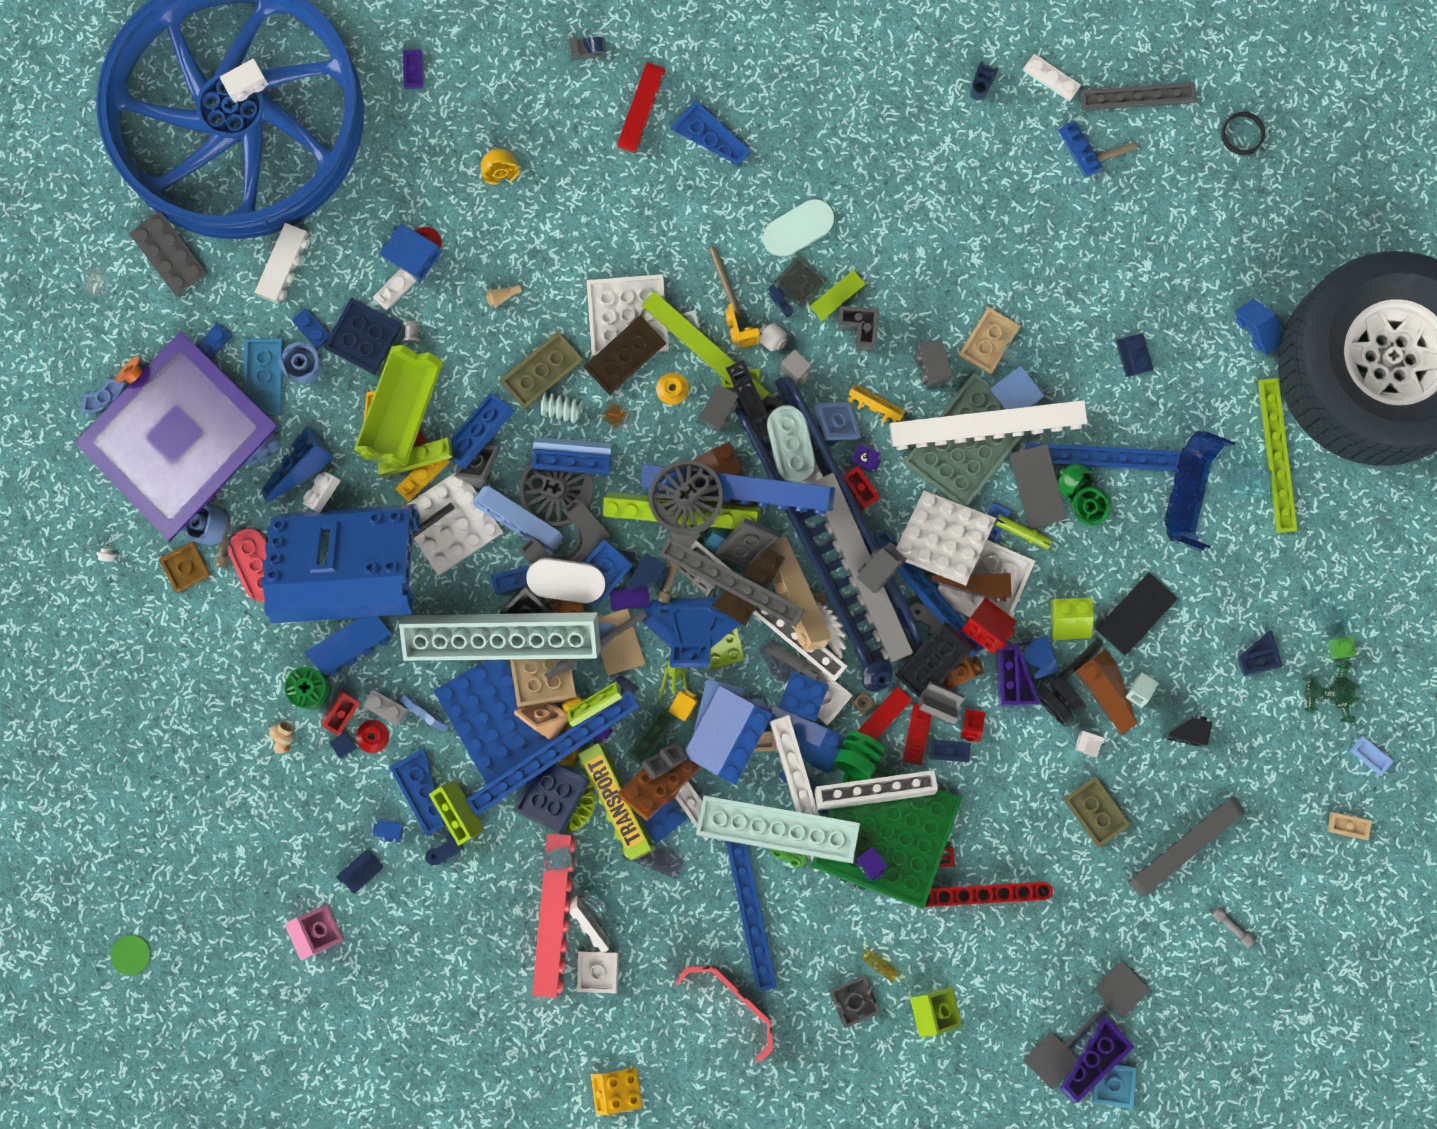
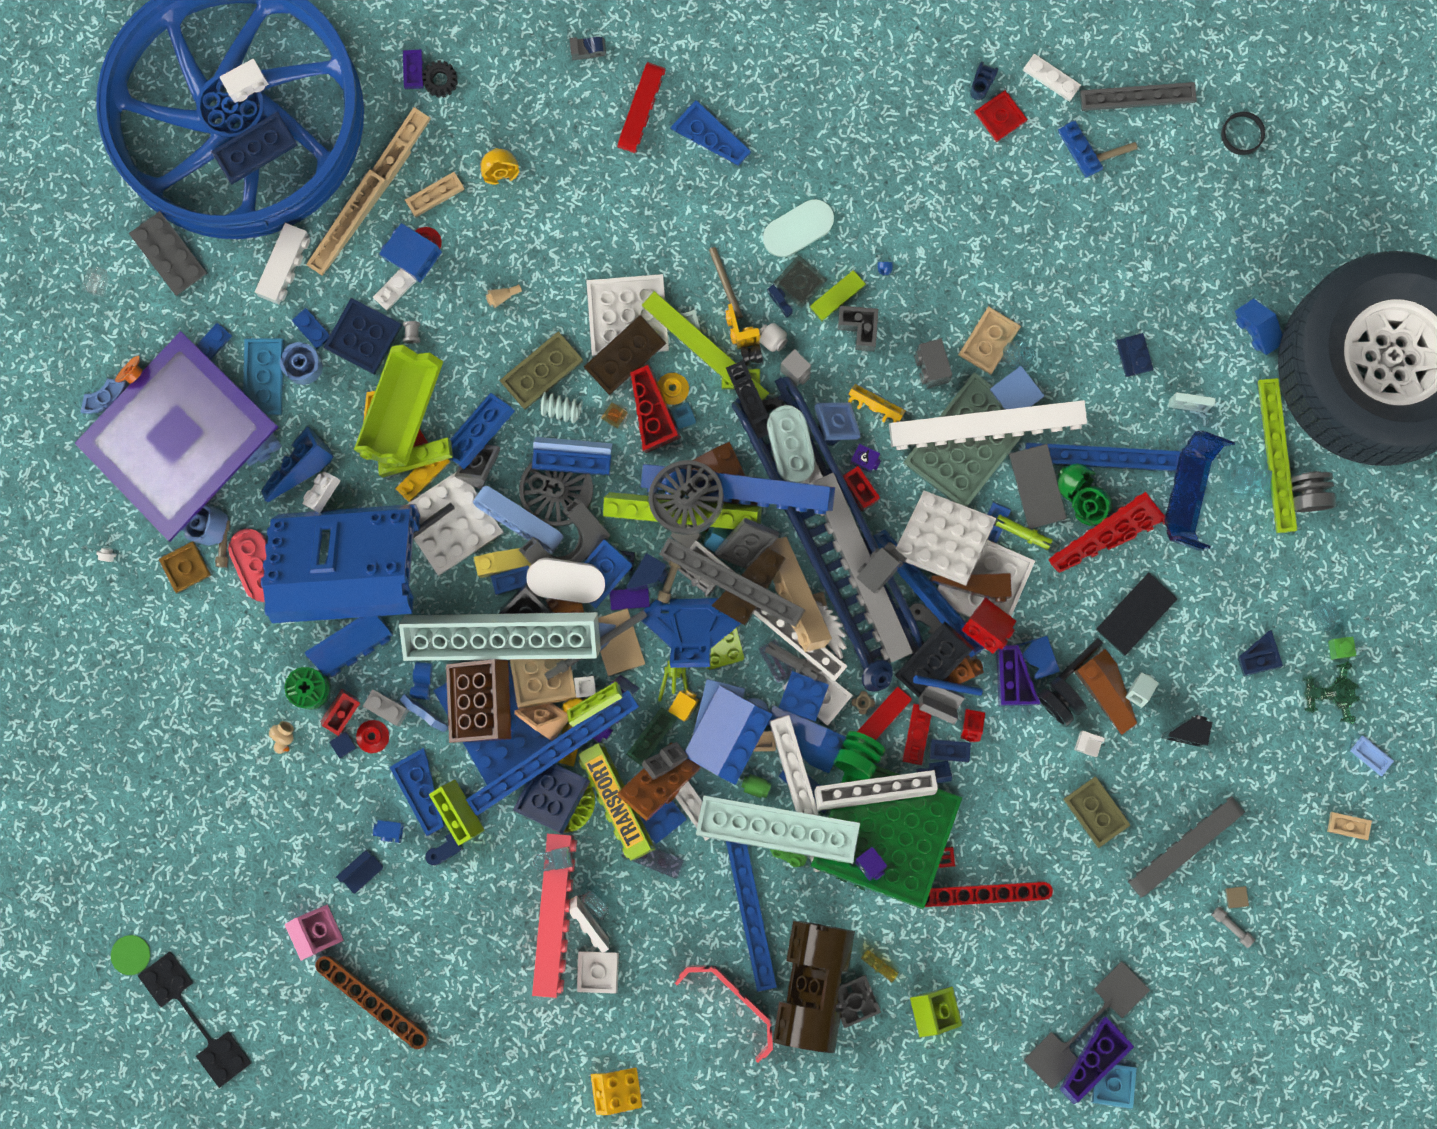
dark grey slope [696,384,739,431] -> none
lime slope [1050,598,1094,640] -> none
none -> black hinge [138,951,251,1088]
none -> dark blue tile [211,112,298,185]
none -> tan slope [306,107,431,276]
none -> dark orange beam [315,955,429,1049]
none -> tan plate [405,172,465,218]
none -> blue leg [410,662,433,700]
none -> black tyre [422,60,458,98]
none -> reddish brown slope [446,659,511,743]
none -> light yellow slope [474,548,531,578]
none -> white panel [574,676,596,698]
none -> red wedge [630,365,681,453]
none -> dark azure slope [670,402,696,430]
none -> black wheel [740,344,763,366]
none -> bright green brick [741,774,772,798]
none -> dark brown cylinder [773,921,855,1053]
none -> blue hinge [877,262,893,276]
none -> blue bar [913,675,983,696]
none -> dark blue plate [916,761,952,783]
none -> red tile [974,90,1028,142]
none -> red wing [1048,492,1169,573]
none -> light aqua tile [1168,392,1215,413]
none -> dark tan tile [1225,886,1249,908]
none -> dark grey wheel [1291,471,1337,512]

